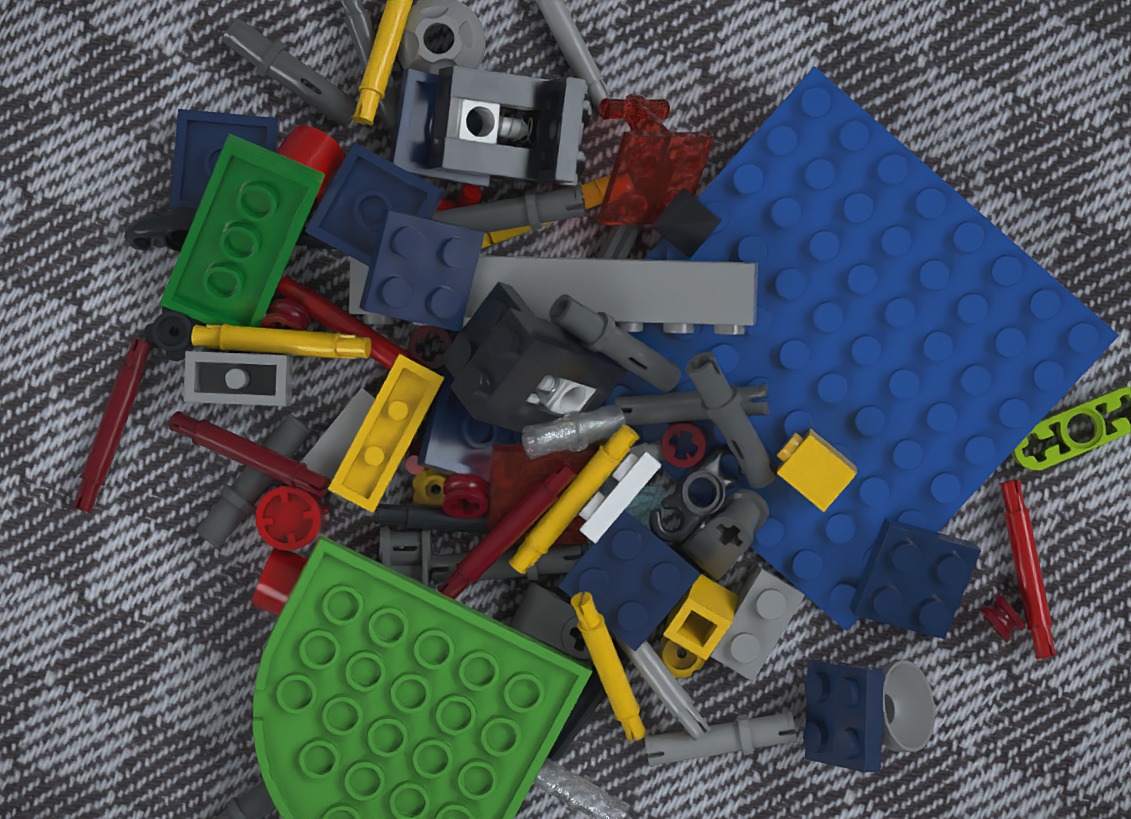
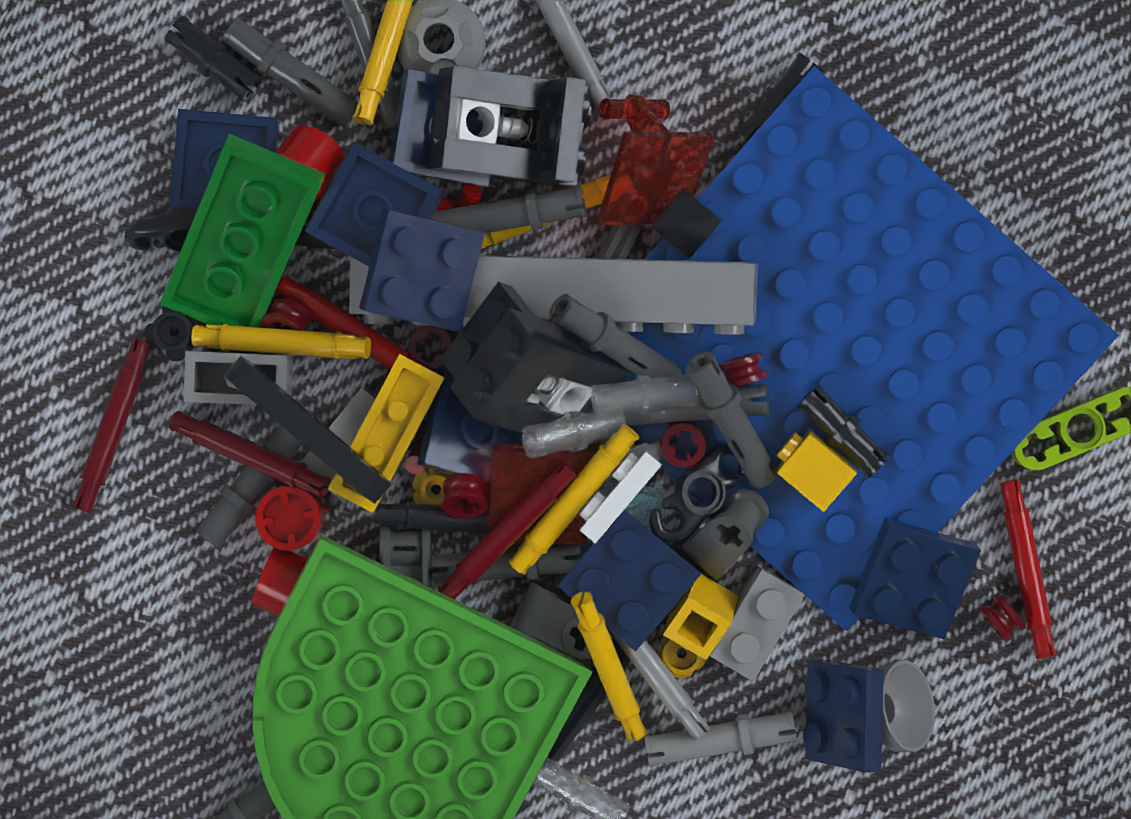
none -> black pin [164,16,263,102]
none -> black beam [224,355,392,504]
none -> clear pin [591,374,698,418]
none -> dark red bush [718,351,768,387]
none -> black pin [737,52,824,140]
none -> black pin [796,384,891,479]

